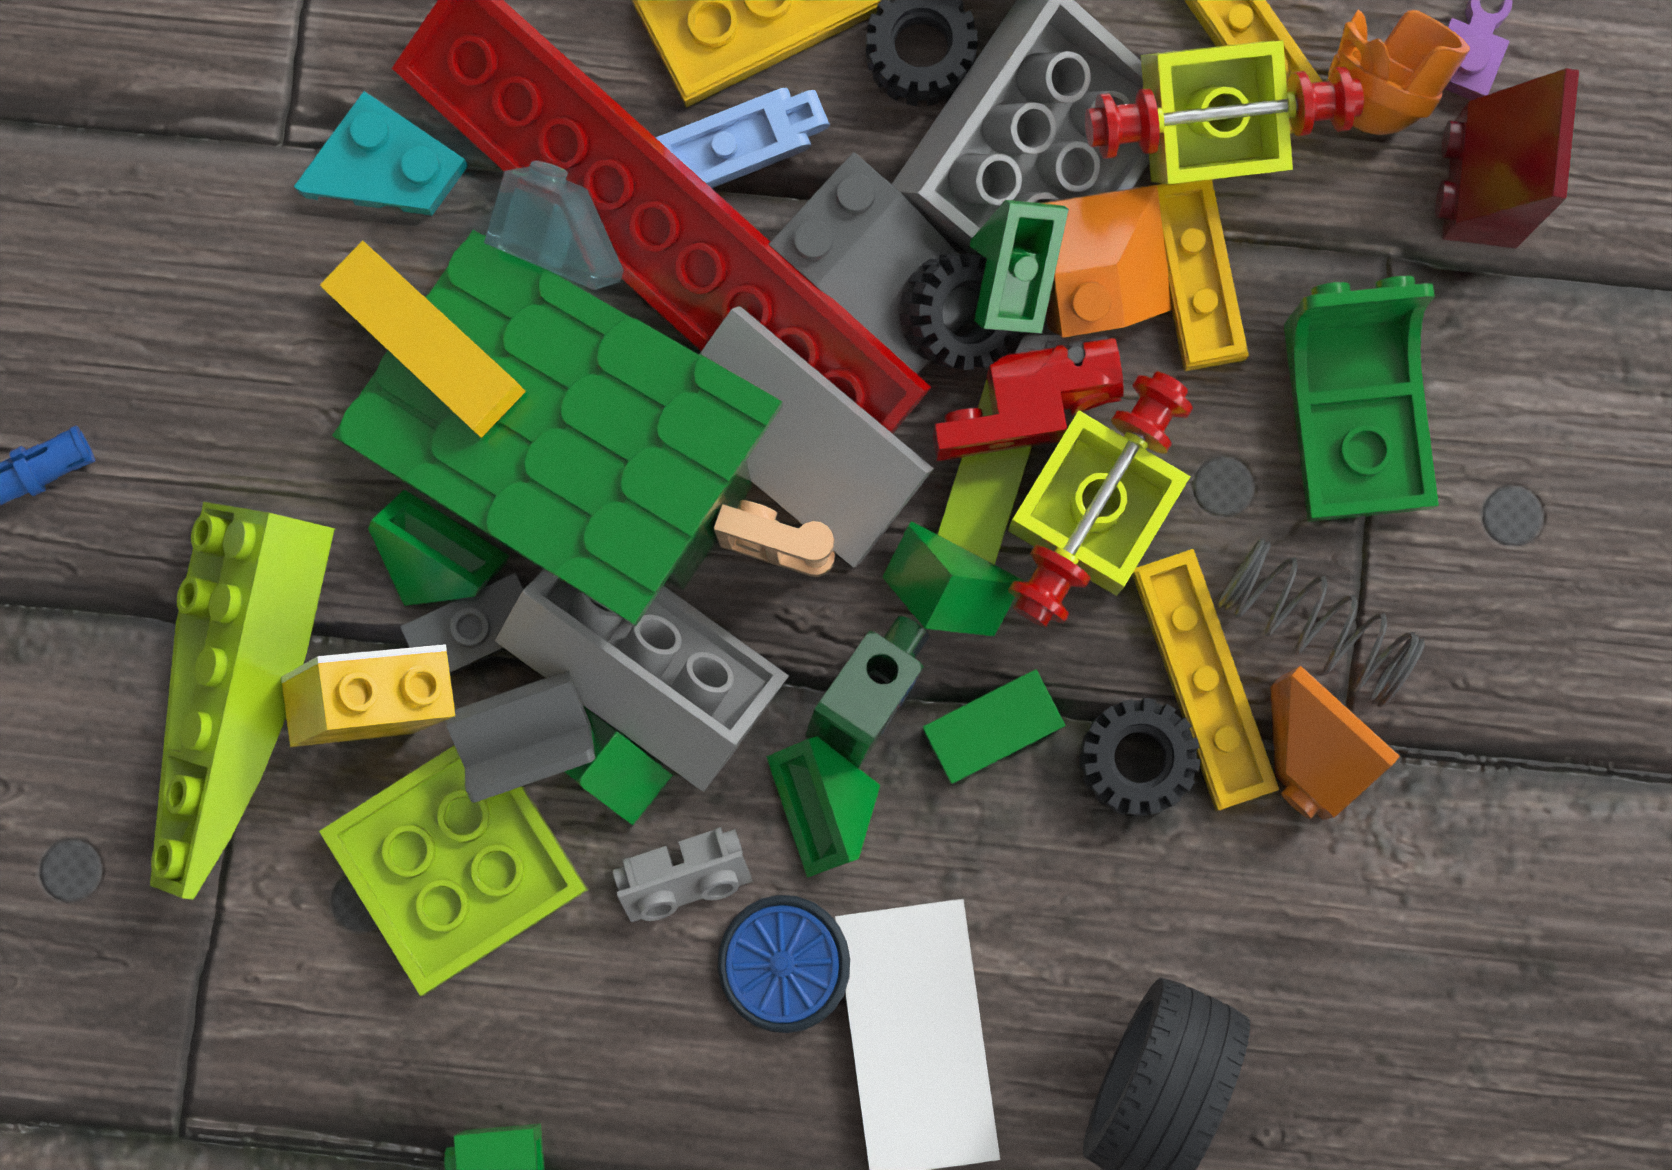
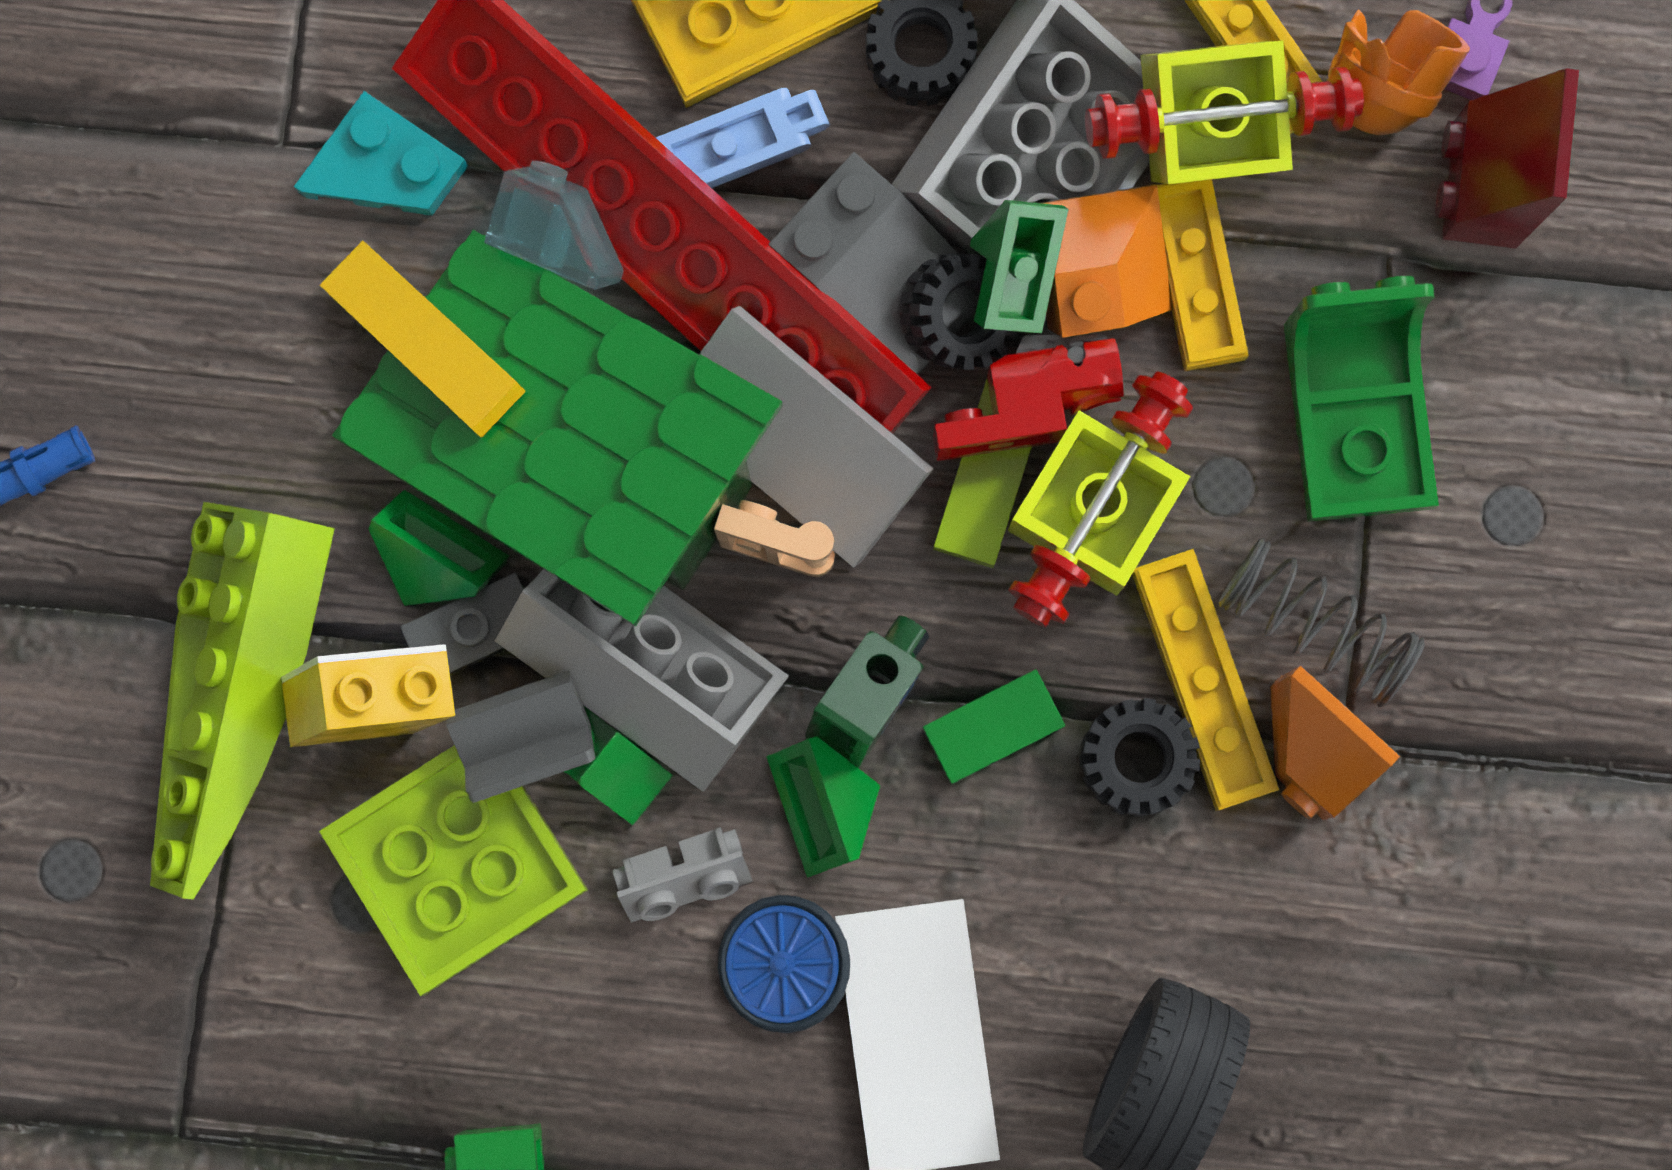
green slope [882,521,1024,636] -> none

